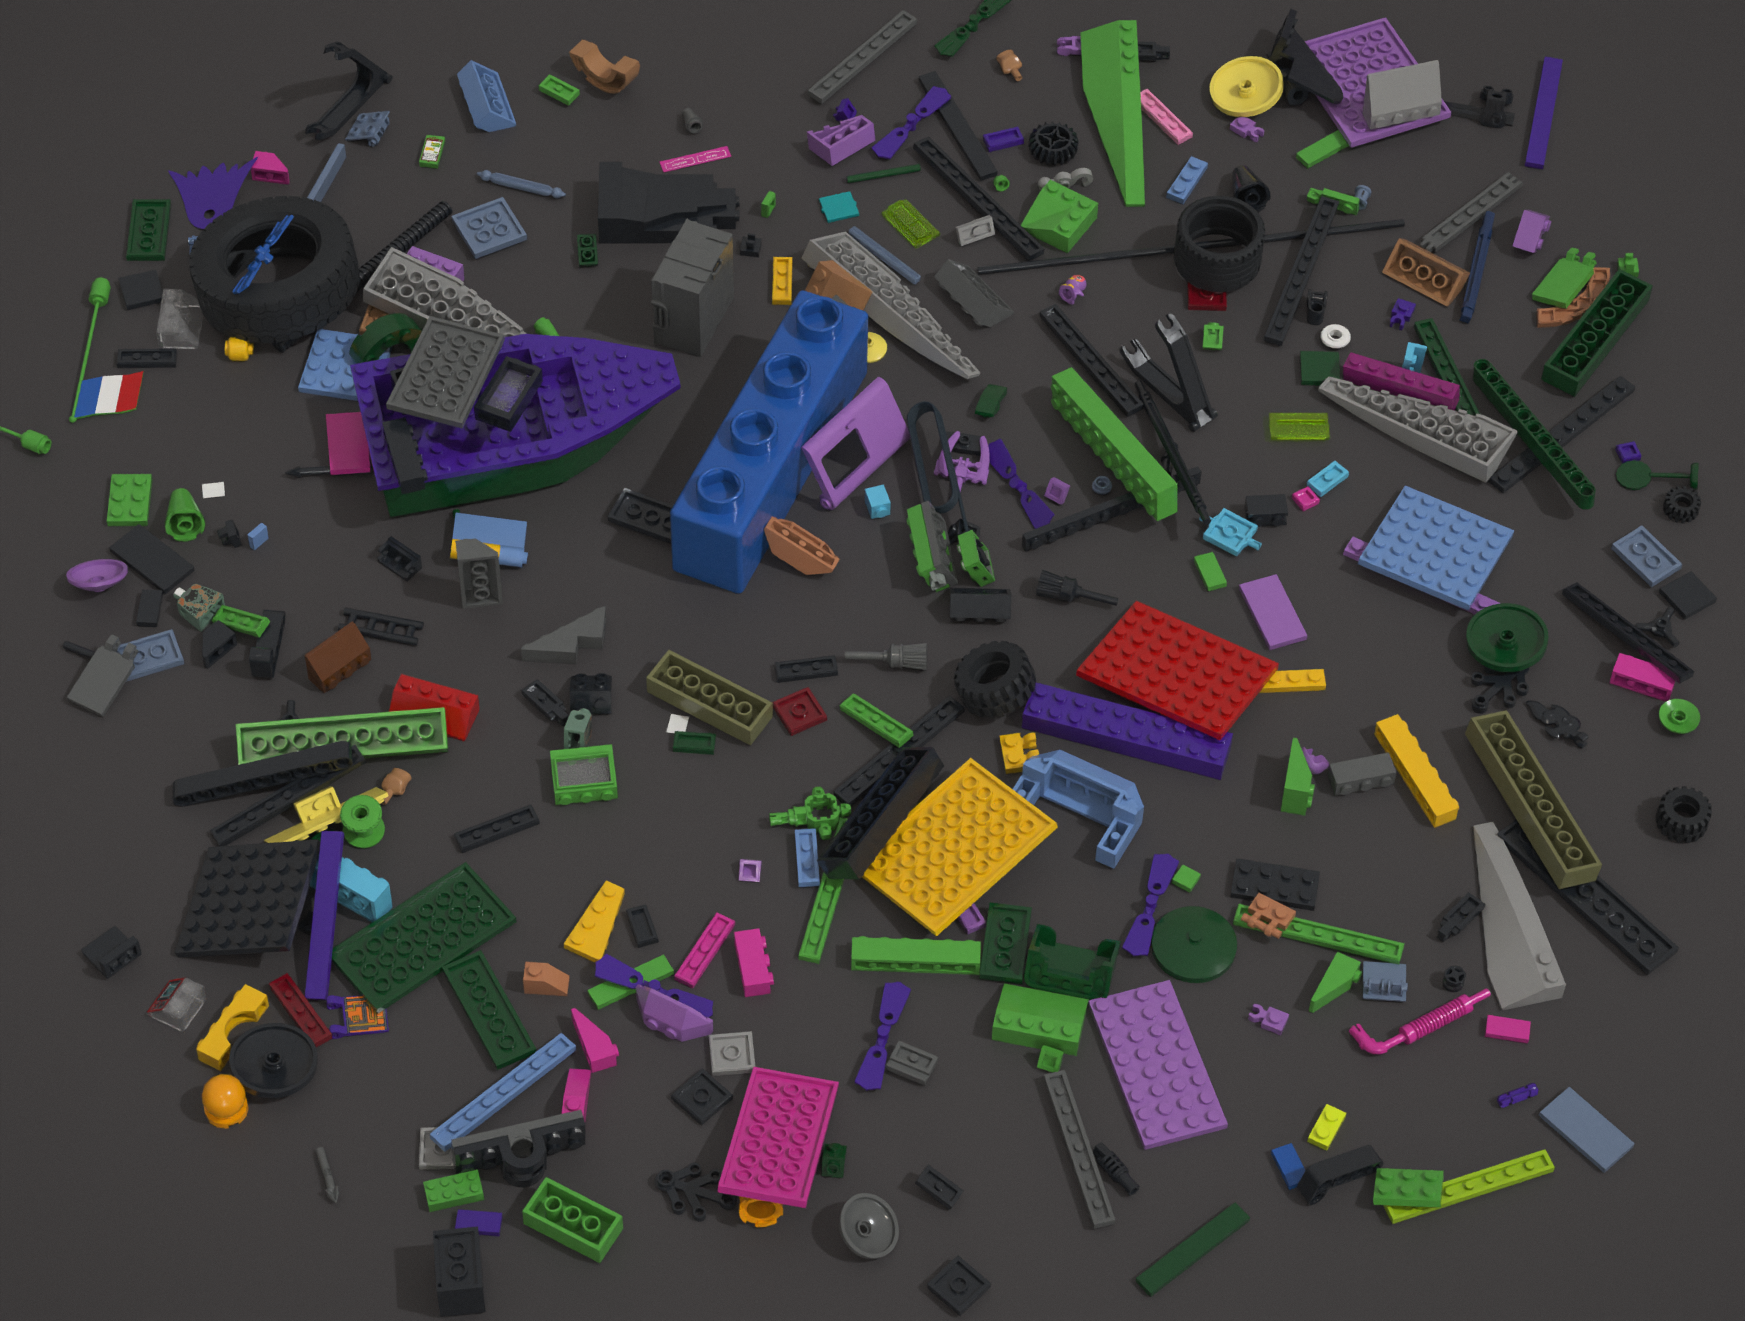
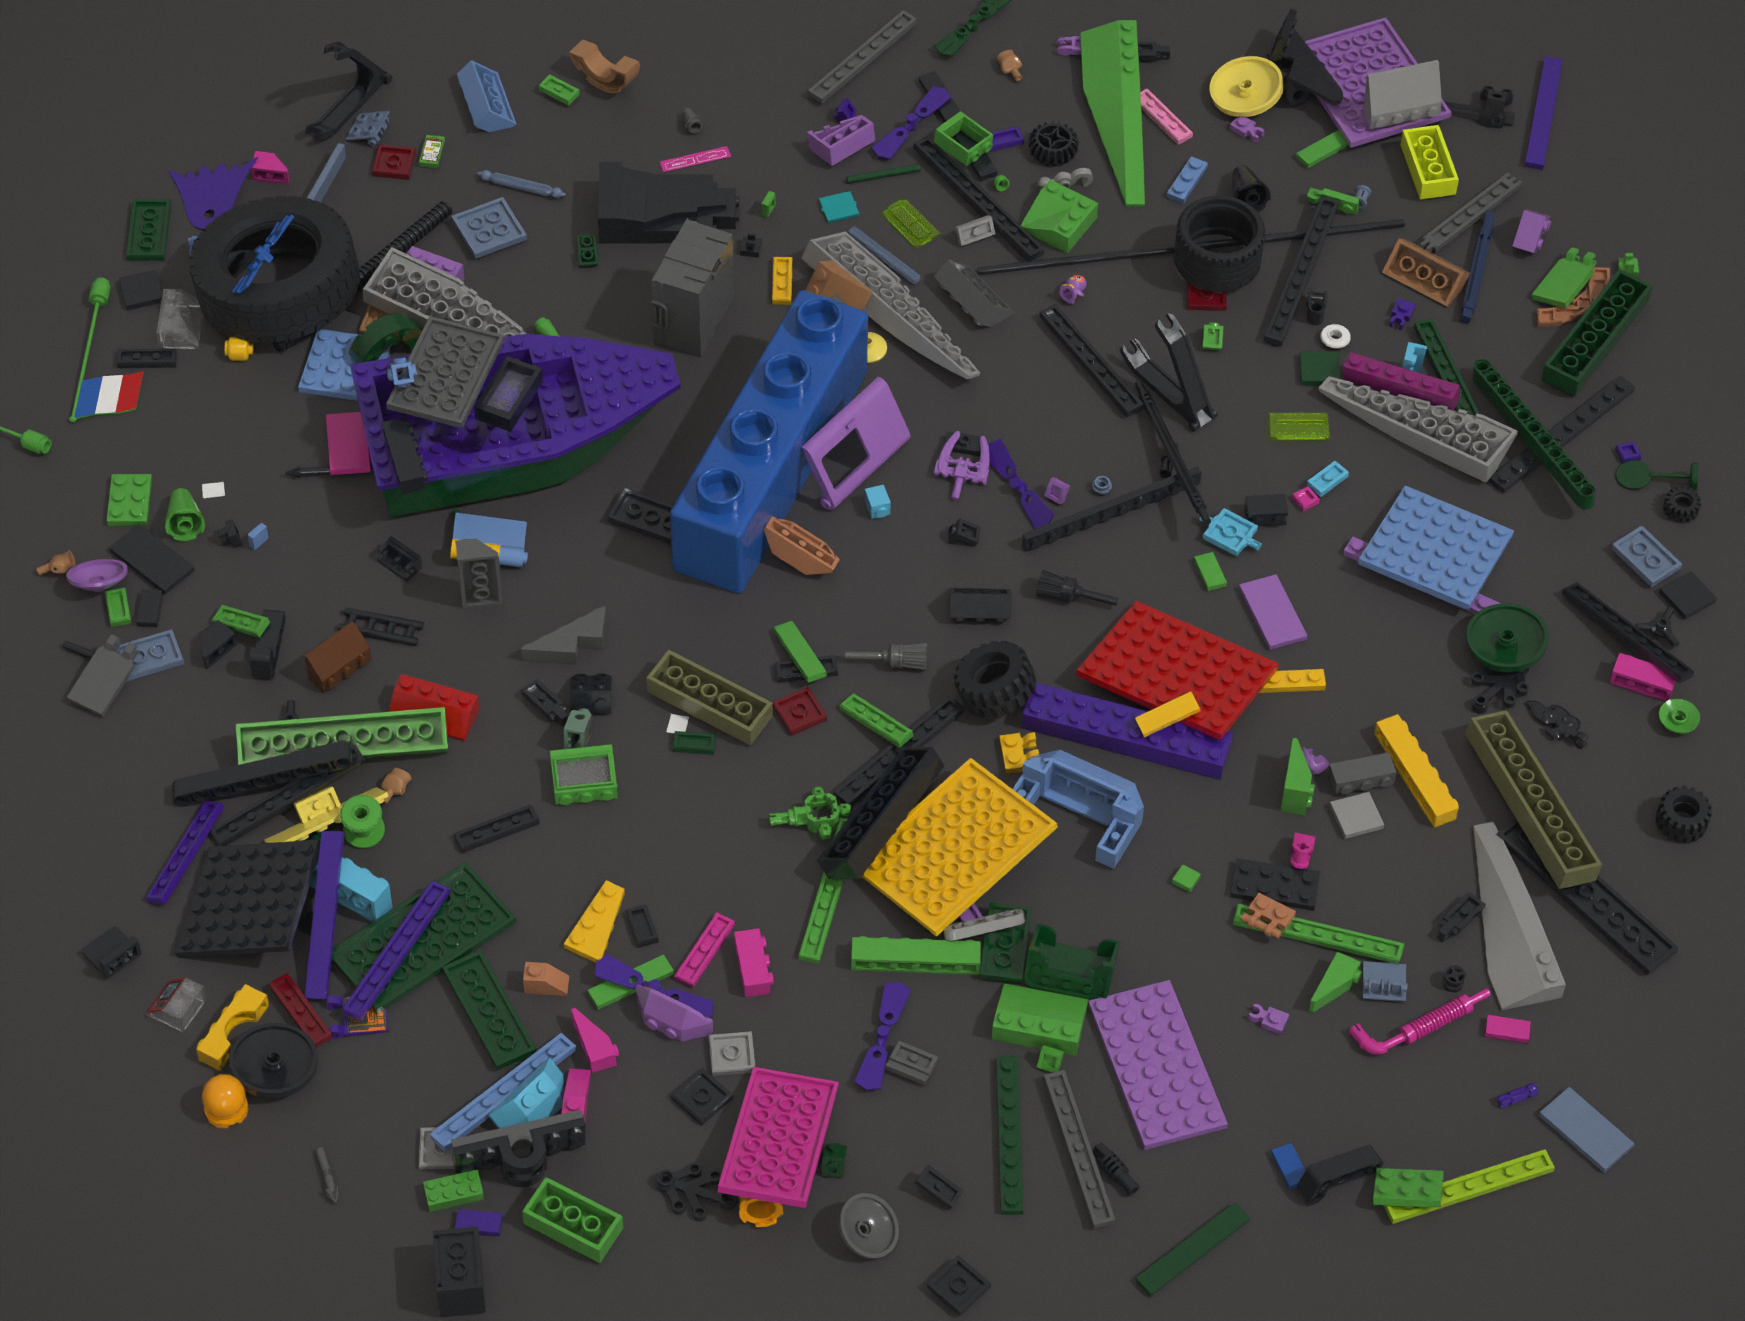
sand green torso [173,584,225,632] -> none
medium lavender slope [739,859,762,882] -> none
medium blue plate [795,828,820,887] -> none
piece [906,401,995,592] -> none
dark green slope [975,384,1007,418] -> none
bright green brick [1051,367,1177,521] -> none
dark purple piece [1122,854,1179,957] -> none
dark green dish [1151,906,1237,983] -> none
neon yellow plate [1307,1104,1346,1151] -> none
none -> medium nougat piece [37,550,75,575]
none -> bright green tile [105,588,131,627]
none -> dark purple tile [145,801,224,905]
none -> dark purple tile [342,881,450,1022]
none -> dark red tile [372,144,416,180]
none -> medium blue brick [387,357,417,387]
none -> medium azure wedge [488,1057,564,1129]
none -> bright green tile [774,621,827,683]
none -> bright green window [934,111,993,166]
none -> light grey beam [943,909,1025,941]
none -> dark green plate [996,1056,1023,1215]
none -> yellow tile [1135,692,1200,737]
none -> dark pink piece [1290,832,1316,869]
none -> light grey tile [1330,792,1384,839]
none -> neon yellow brick [1400,125,1459,200]

